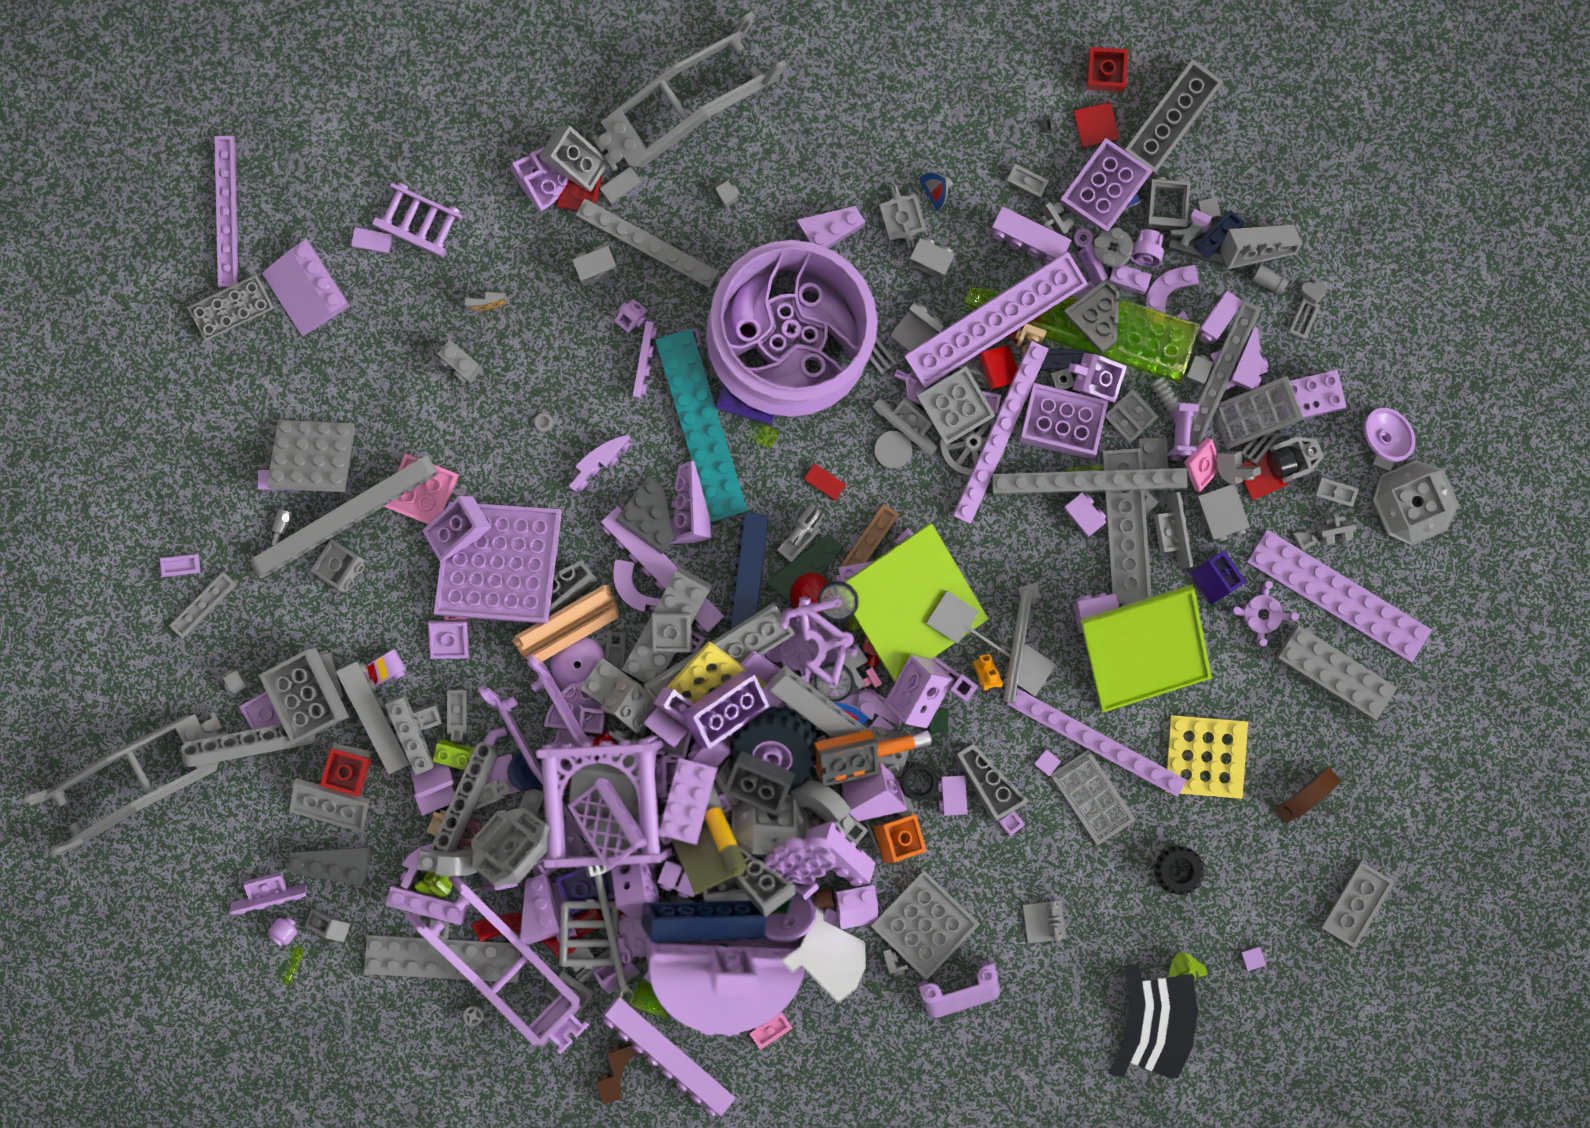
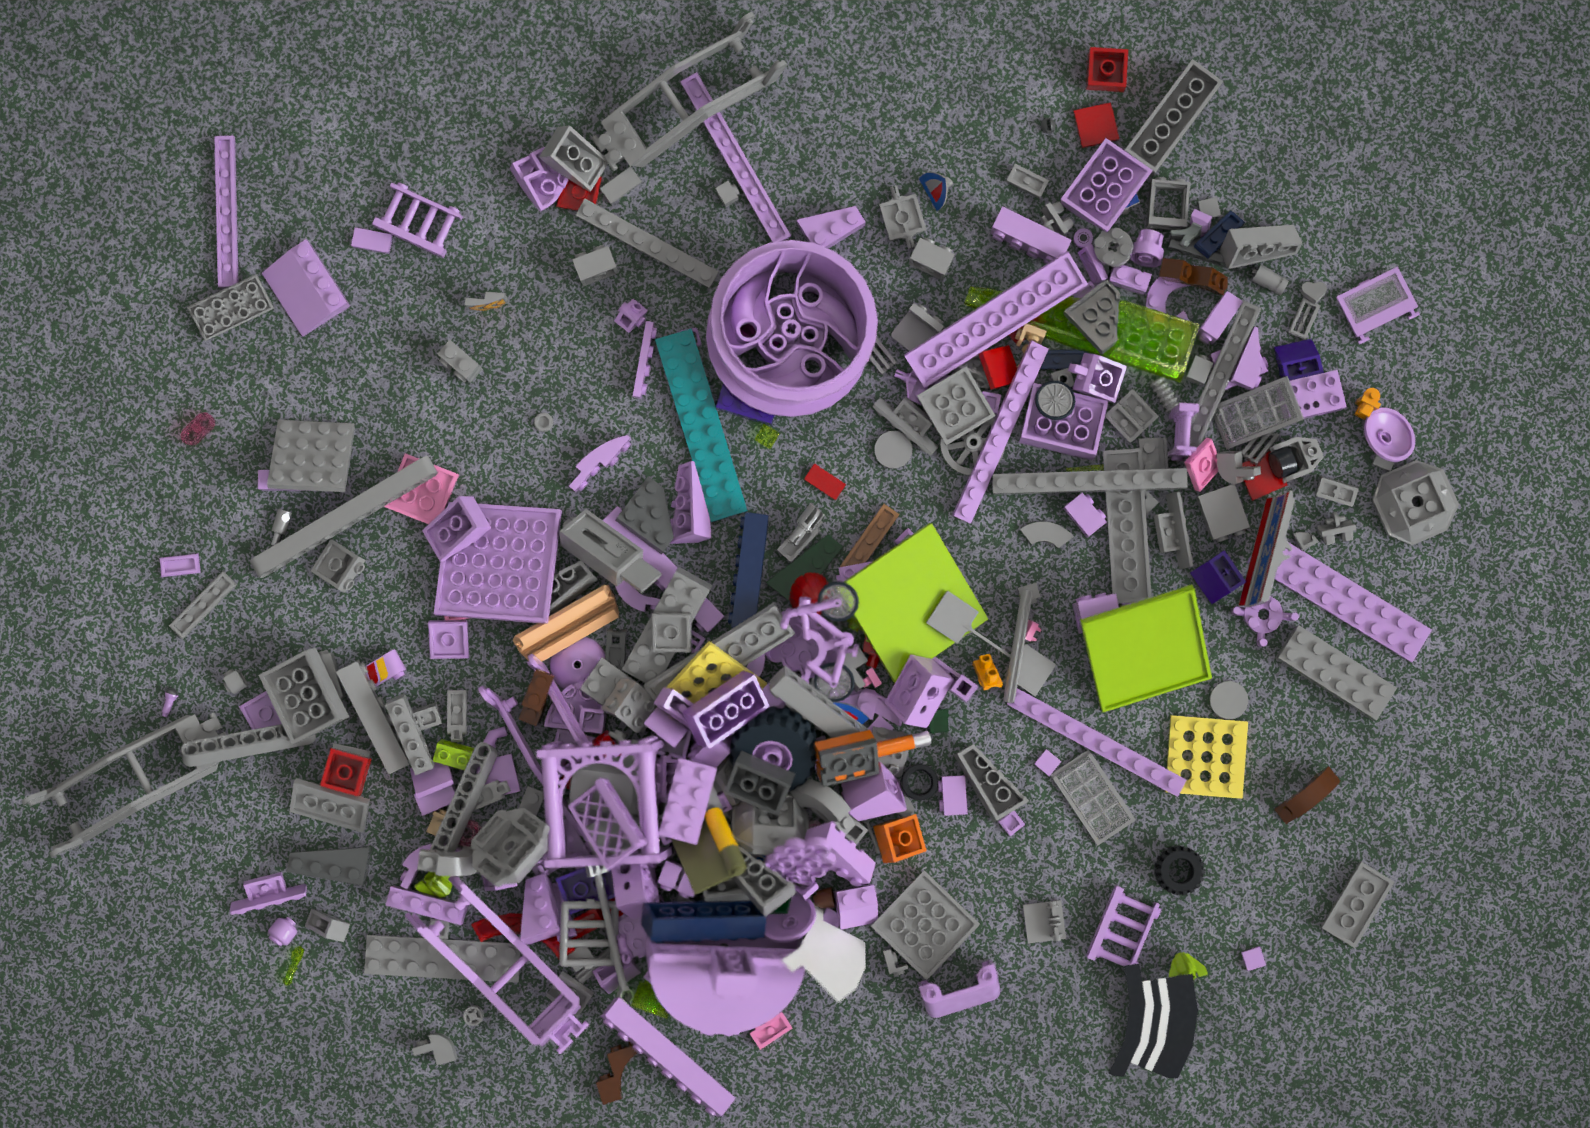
dark blue tile [507,753,542,791] -> none
lavender tile [740,650,781,684] -> none
none -> lavender piece [162,688,178,717]
none -> clear pink plate [181,412,215,446]
none -> light grey brick [412,1033,458,1065]
none -> reddish brown arch [519,668,555,726]
none -> light grey piece [560,509,661,593]
none -> lavender plate [680,72,791,242]
none -> light grey tile [1020,522,1073,548]
none -> bright pink tile [1025,620,1041,642]
none -> light grey wheel [1035,381,1076,420]
none -> lavender fence [1086,885,1161,967]
none -> reddish brown arch [1159,258,1228,296]
none -> light grey tile [1209,681,1248,719]
none -> hinge [1238,490,1295,608]
none -> dark purple slope [1274,339,1324,381]
none -> piece [1336,267,1420,345]
none -> light orange hips [1354,388,1381,420]

